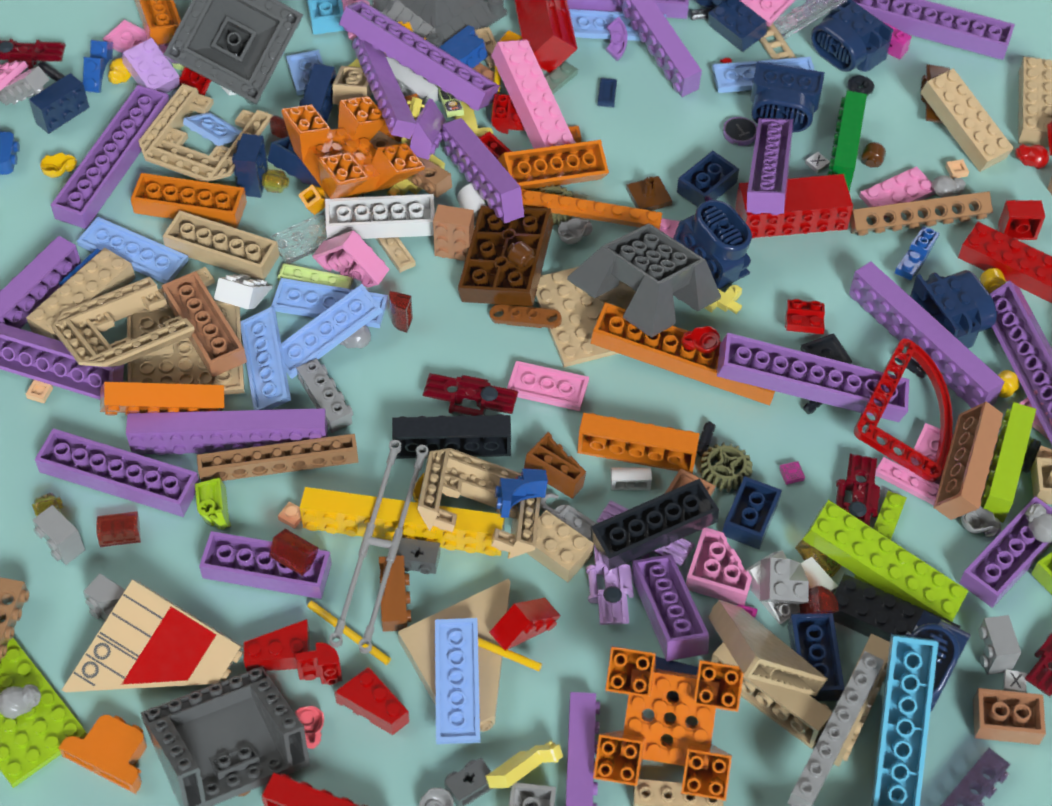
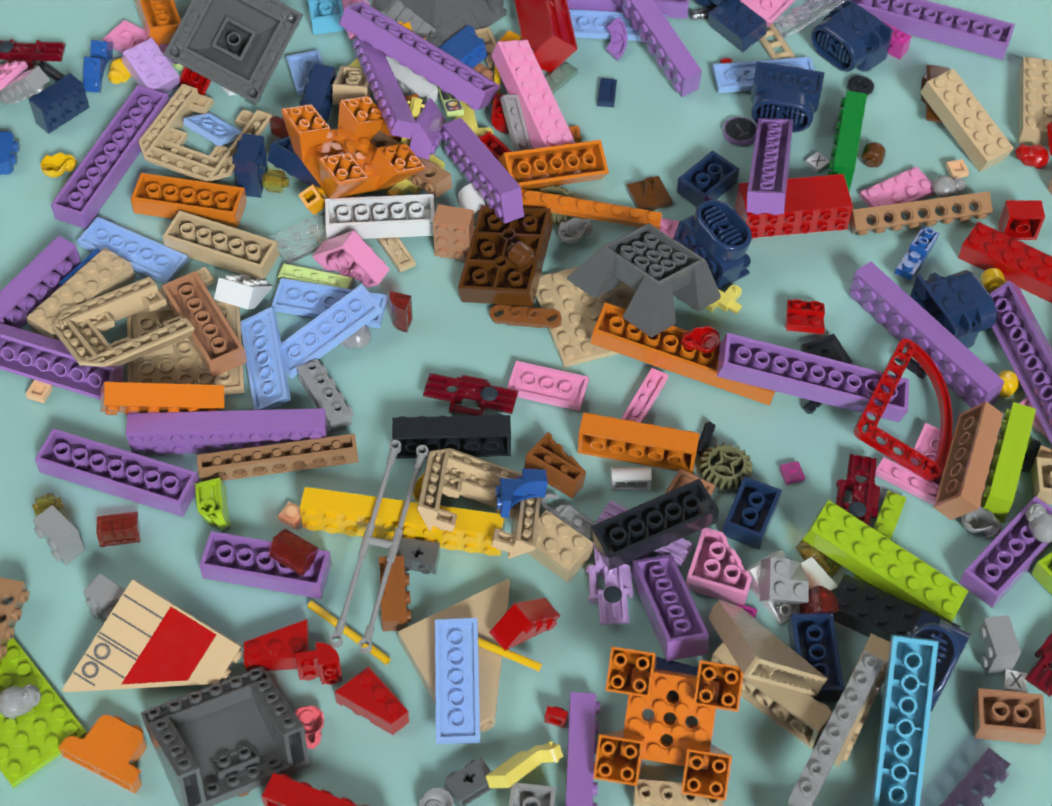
none -> light grey plate [500,94,532,151]
none -> red plate [545,706,568,728]
none -> bright pink plate [621,368,669,423]

